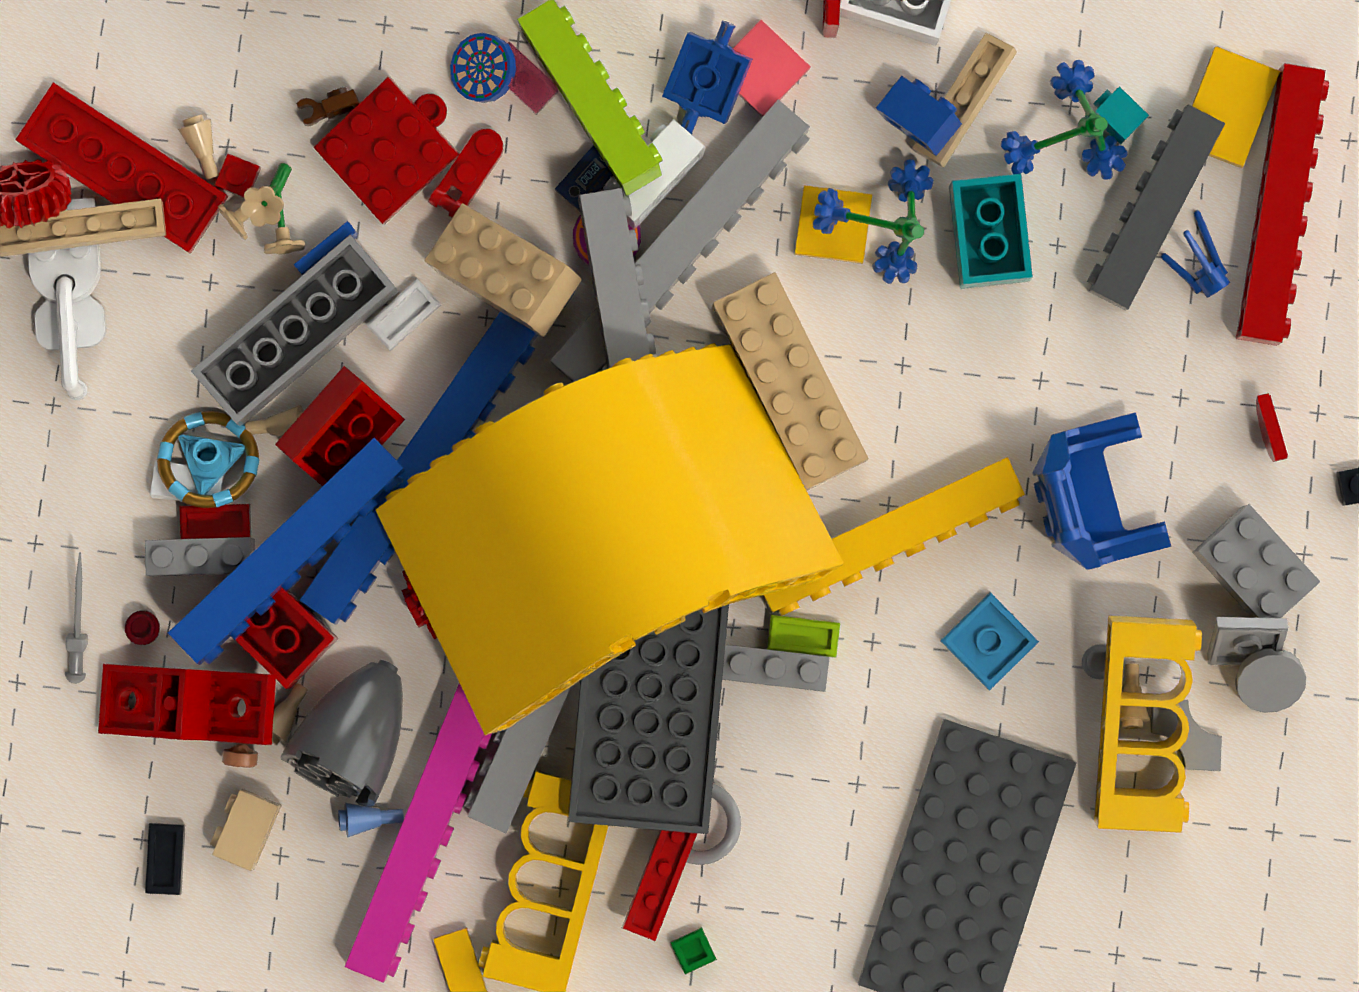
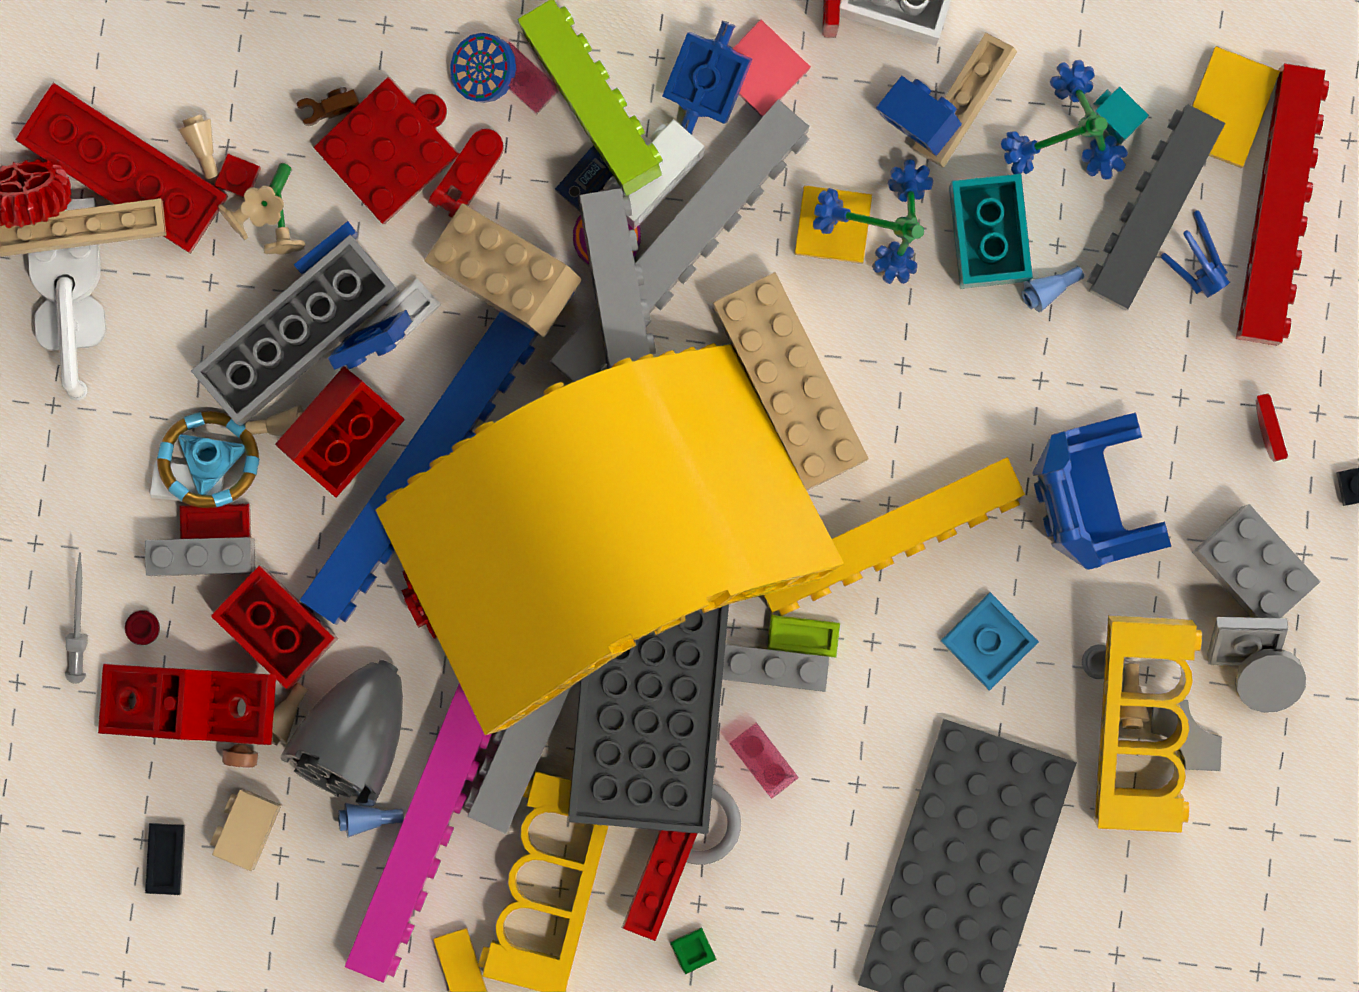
blue brick [168,438,405,665] -> none
none -> blue plate [328,310,413,370]
none -> clear pink plate [729,722,799,799]
none -> medium blue cone [1022,266,1084,312]

